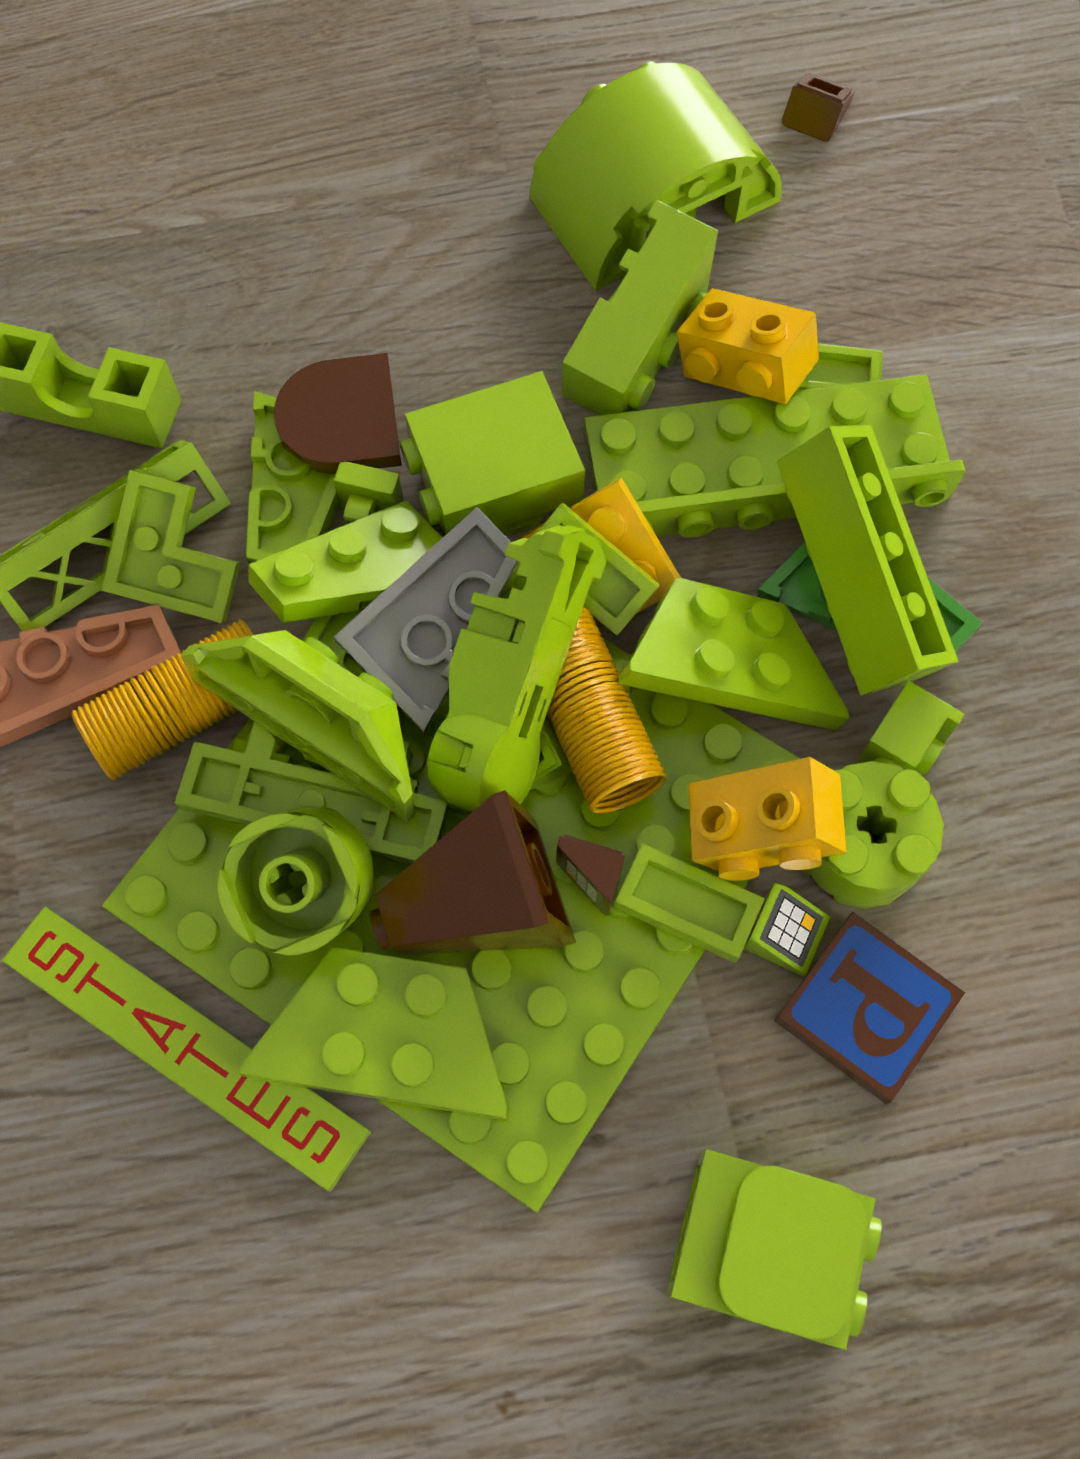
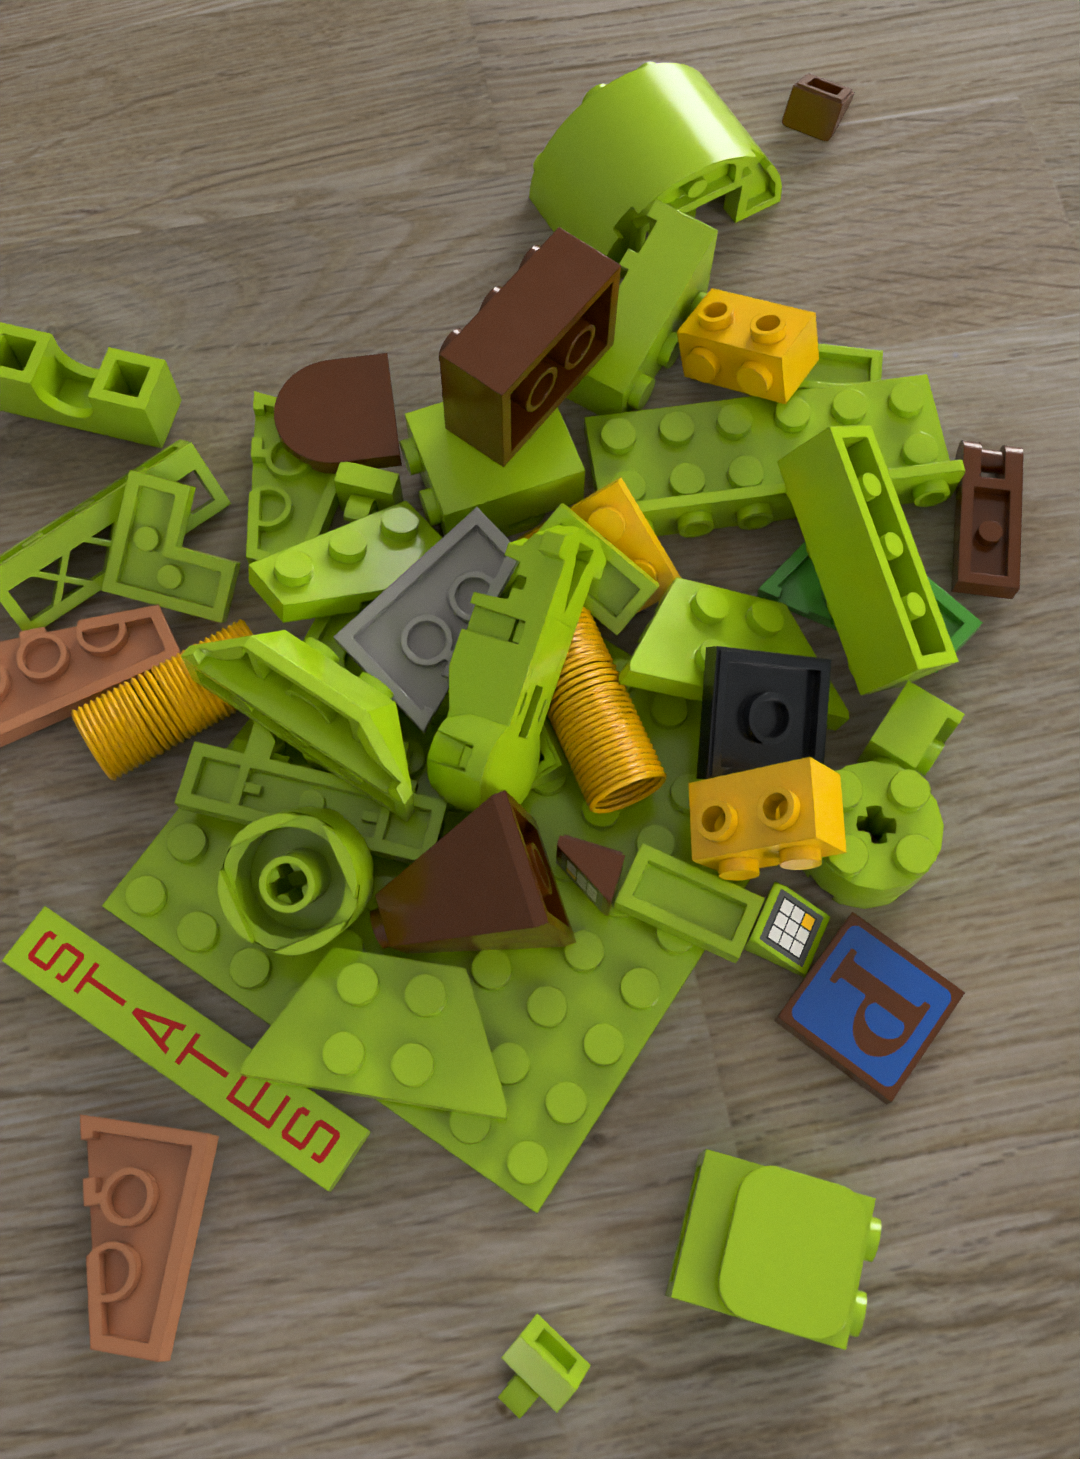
none -> nougat wing [80,1114,219,1362]
none -> reddish brown brick [439,227,621,467]
none -> lime tile [498,1313,591,1419]
none -> black tile [696,646,832,779]
none -> reddish brown plate [951,440,1024,599]

